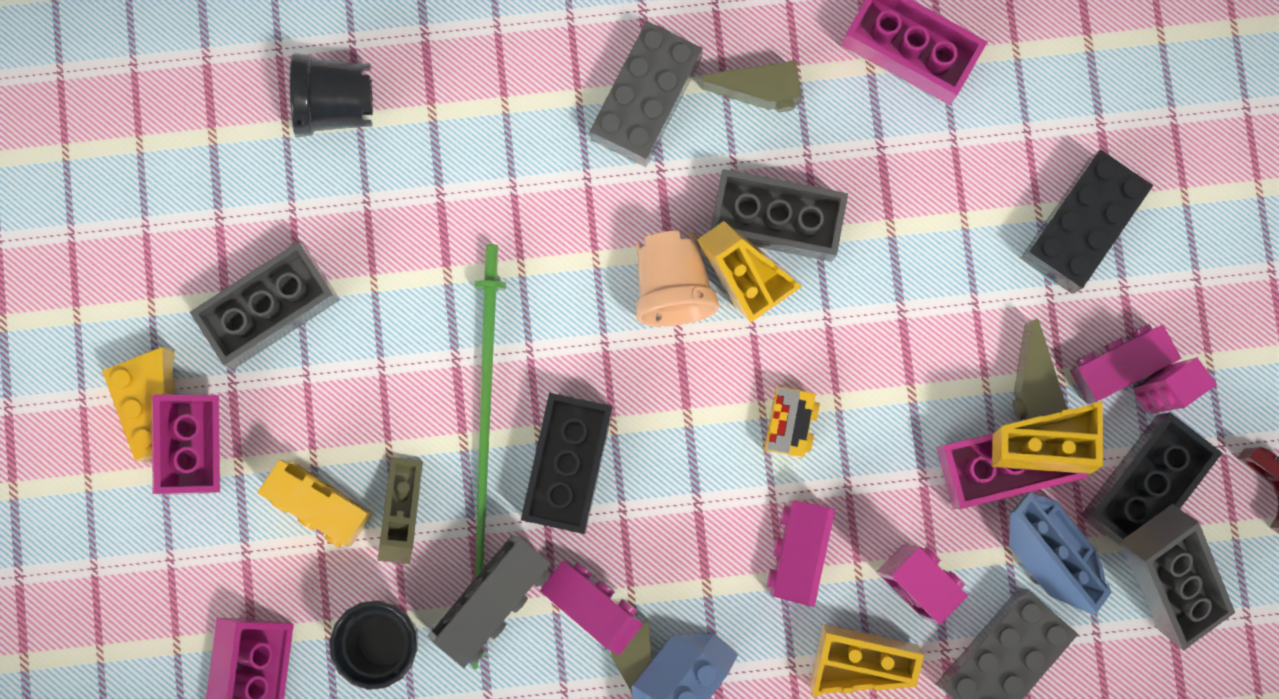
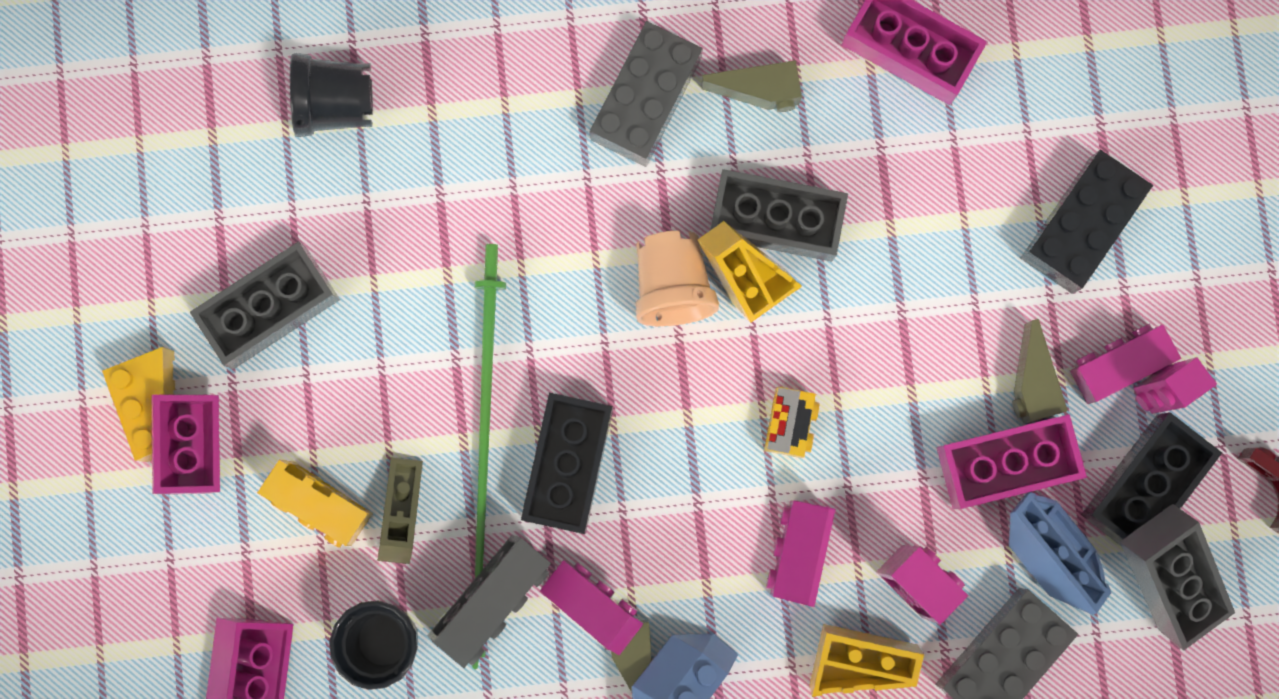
yellow wedge [992,401,1103,474] -> none

